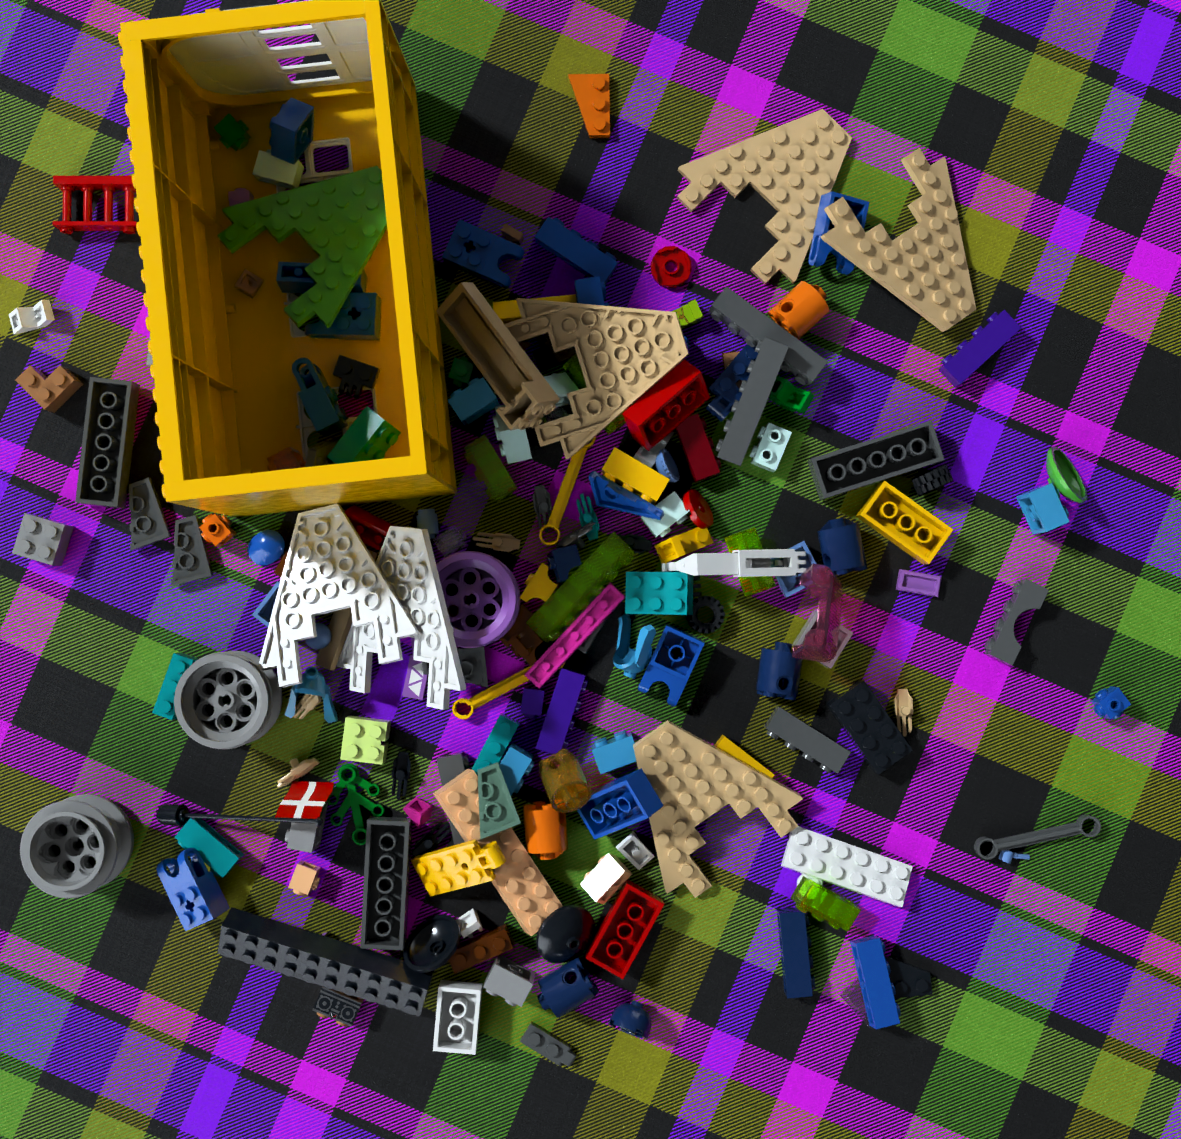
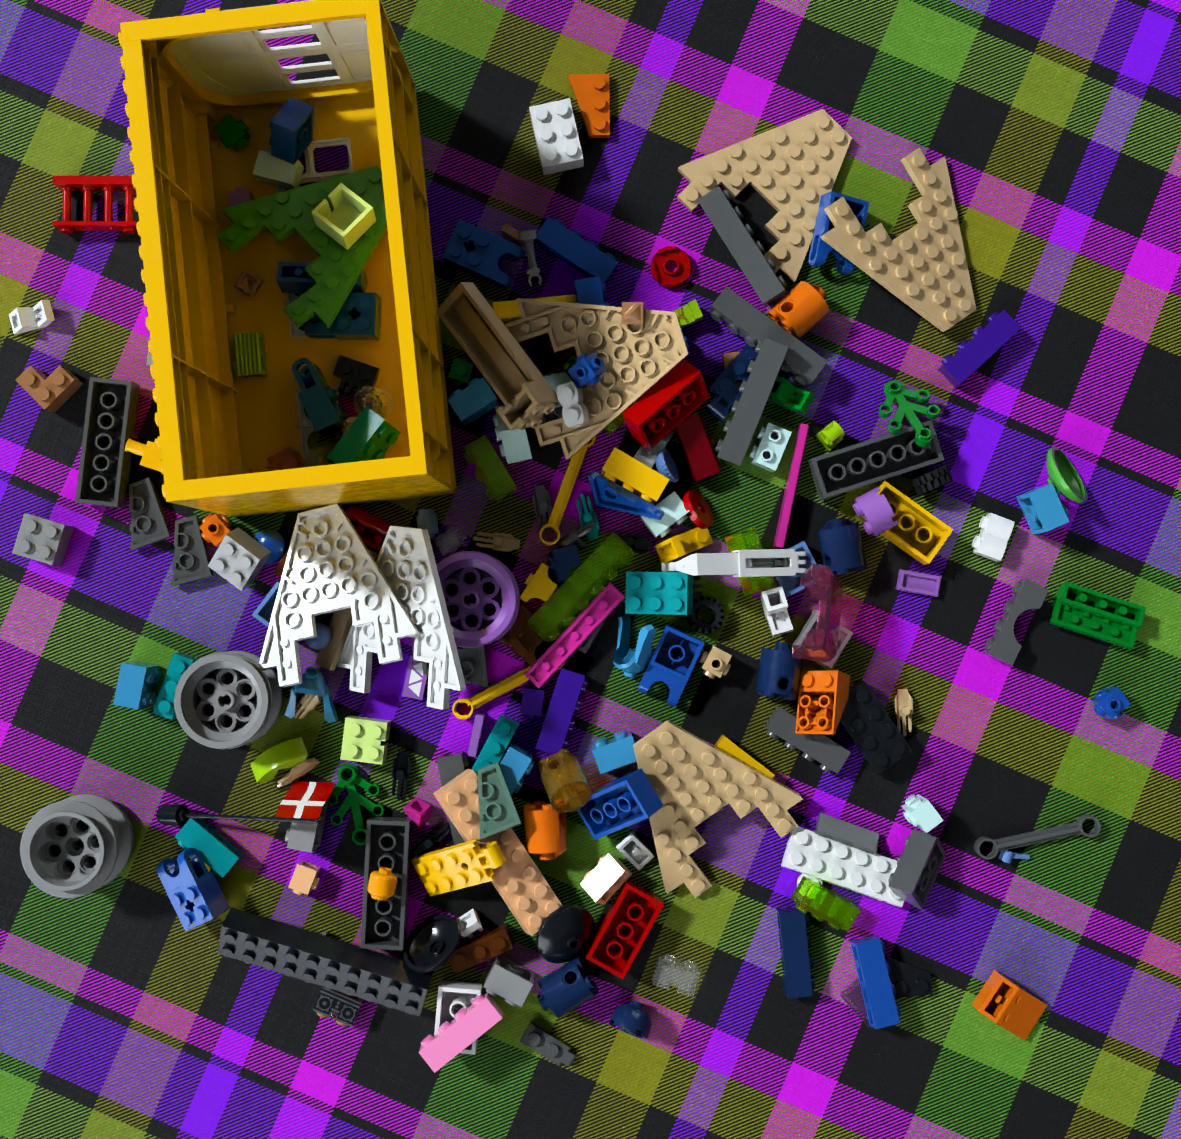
none -> dark azure brick [113,661,161,710]
none -> yellow brick [125,439,162,472]
none -> light grey brick [208,527,272,591]
none -> lime brick [231,332,267,378]
none -> lime brick [251,737,308,783]
none -> yellowish green piece [312,183,376,250]
none -> clear piece [353,385,394,418]
none -> light orange head [367,867,397,901]
none -> bright pink brick [418,992,504,1073]
none -> medium lavender tile [468,713,486,757]
none -> light grey bar [519,229,542,286]
none -> white brick [529,98,584,176]
none -> white brick [556,382,589,427]
none -> blue brick [567,352,607,389]
none -> medium nougat tile [621,302,644,324]
none -> clear brick [652,954,701,997]
none -> dark grey brick [697,186,787,307]
none -> tan brick [699,645,732,679]
none -> white brick [761,586,793,637]
none -> dark pink tile [773,423,809,549]
none -> orange slope [795,670,850,735]
none -> lime leg [815,421,845,451]
none -> dark grey tile [815,812,879,855]
none -> medium lavender brick [852,487,898,536]
none -> green plant [878,380,940,447]
none -> dark grey slope [888,829,946,910]
none -> light aqua brick [902,794,944,833]
none -> orange slope [971,969,1048,1040]
none -> white brick [972,513,1015,562]
none -> green brick [1050,582,1146,649]

